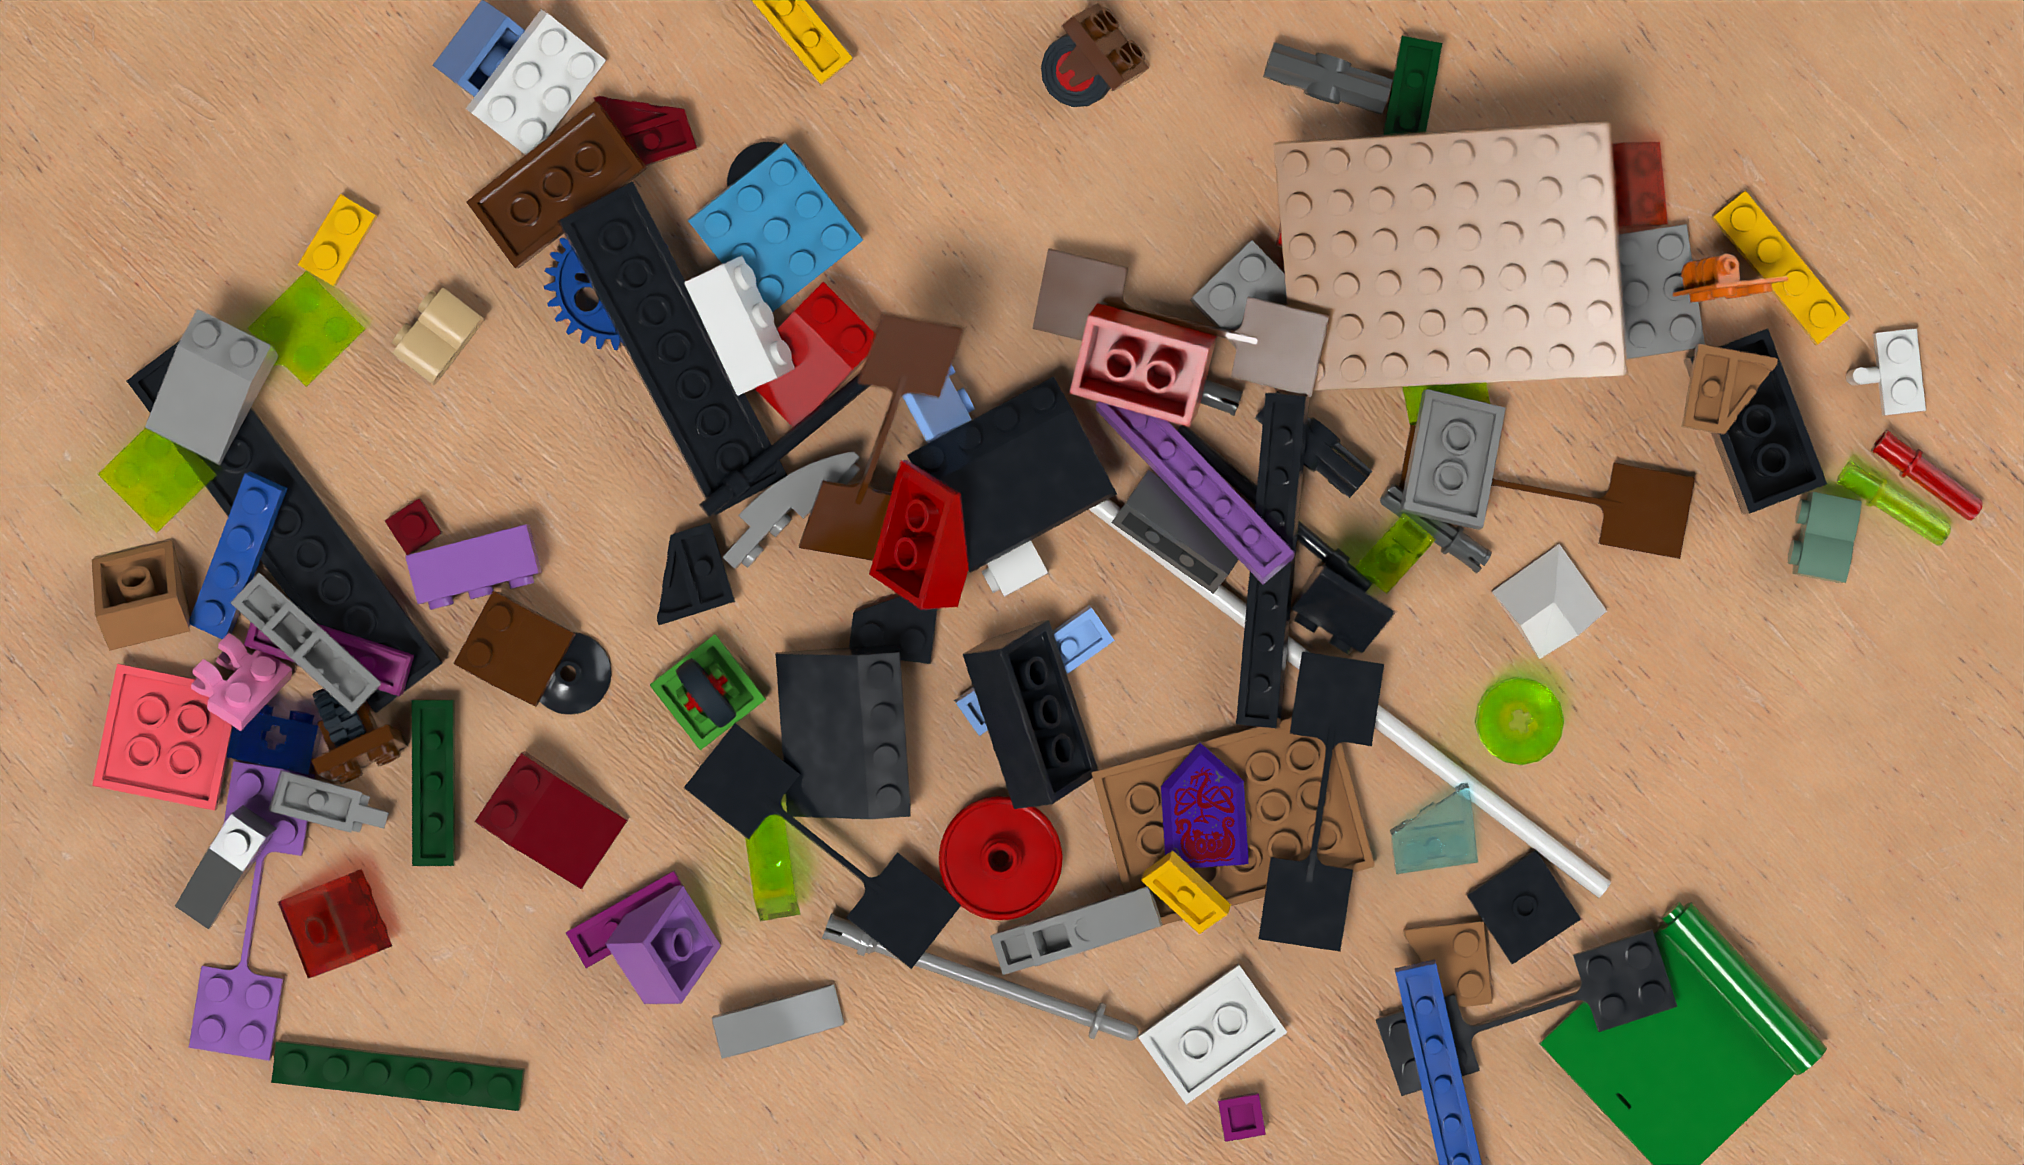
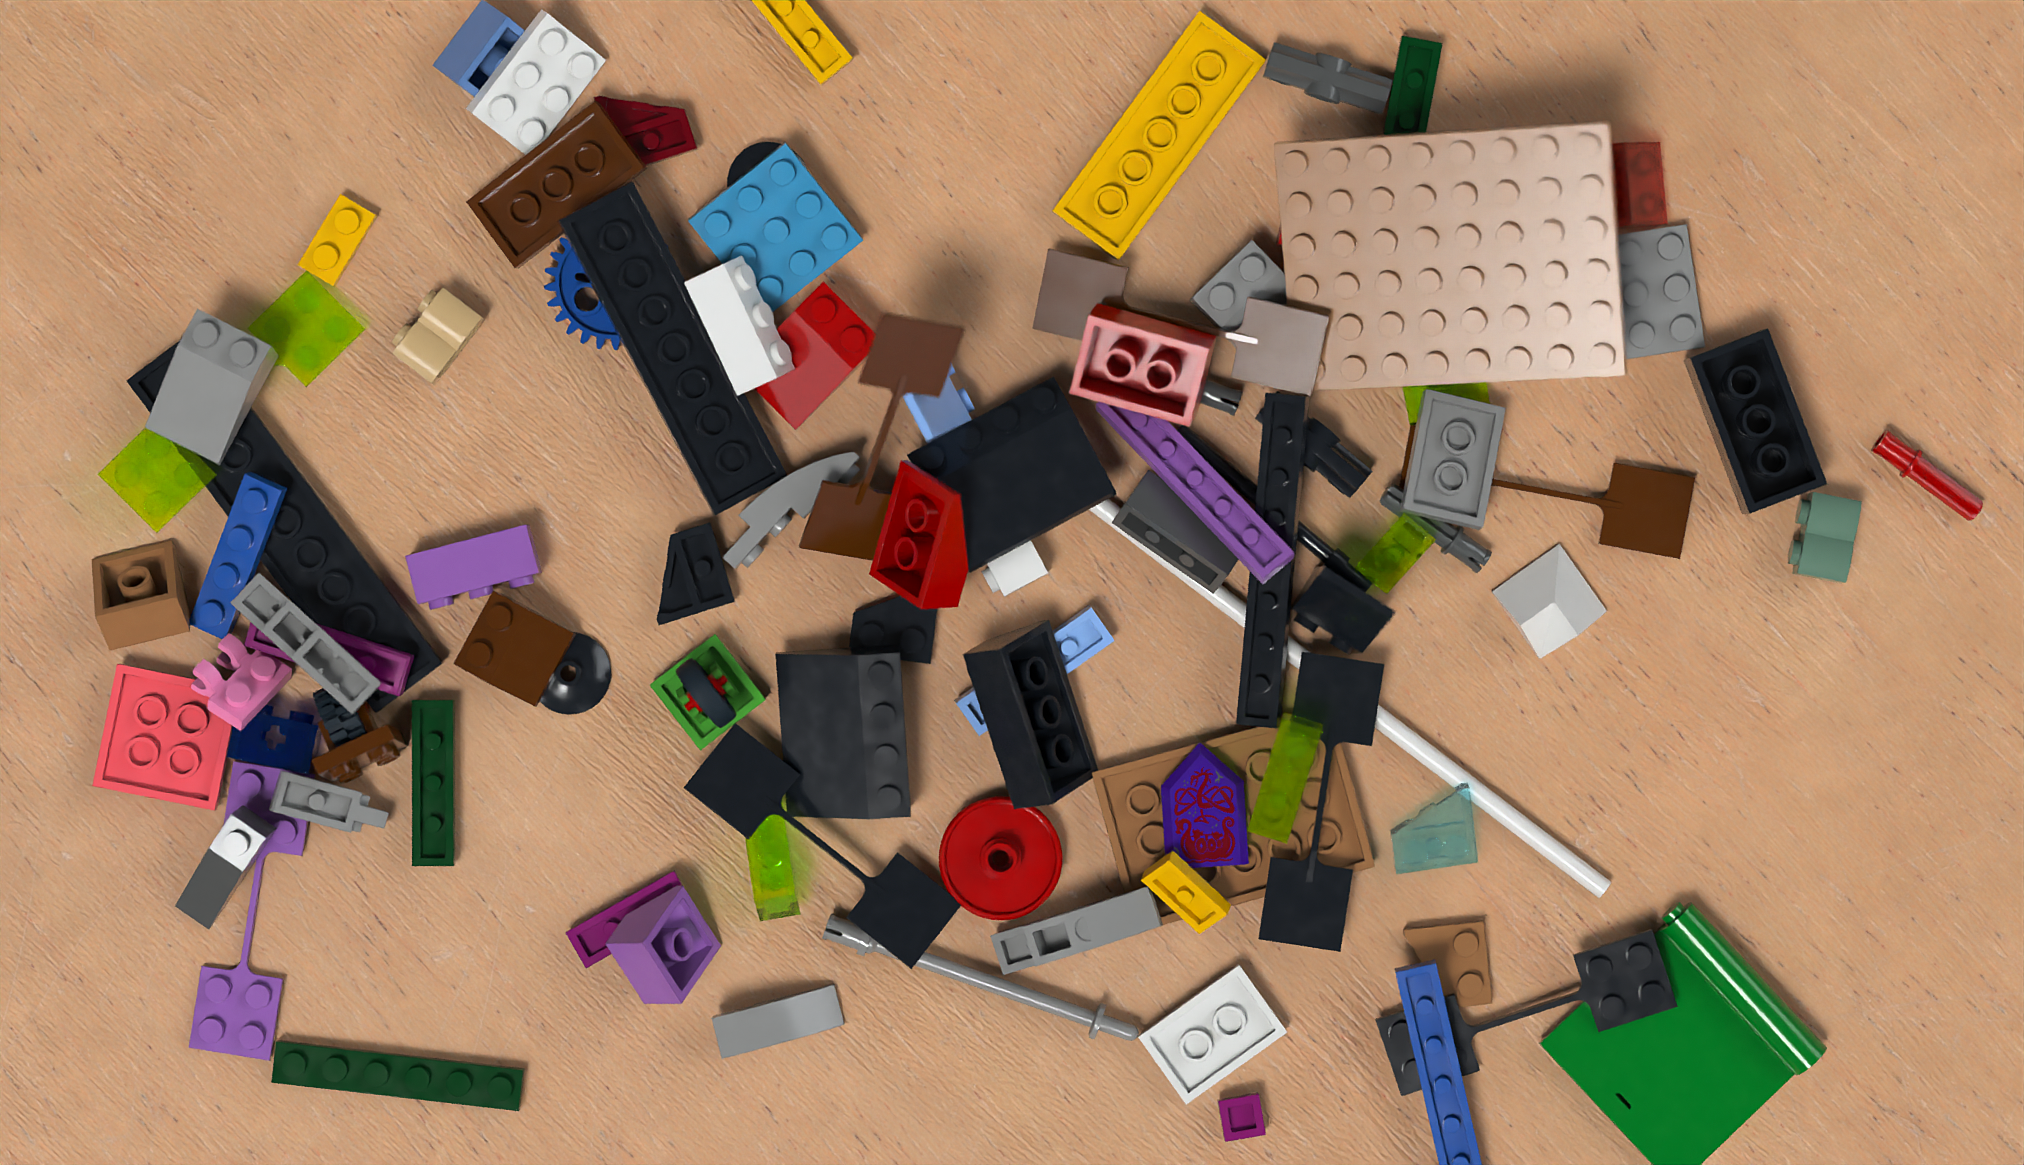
clear red slope [278,869,392,979] -> none
dark red plate [385,498,443,555] -> none
dark red slope [475,751,628,889] -> none
black bar [699,373,871,517] -> none
reddish brown plate [1041,3,1149,107] -> none
black plate [1466,849,1581,964] -> none
clear neon green wheel [1474,677,1564,765] -> none
orange hinge [1673,254,1788,303] -> none
medium nougat wing [1681,344,1778,434] -> none
yellow plate [1711,190,1850,345] -> none
clear neon green axle [1836,460,1951,546] -> none
white plate [1846,328,1926,416] -> none
none -> yellow plate [1052,11,1266,261]
none -> clear neon green slope [1247,712,1324,844]

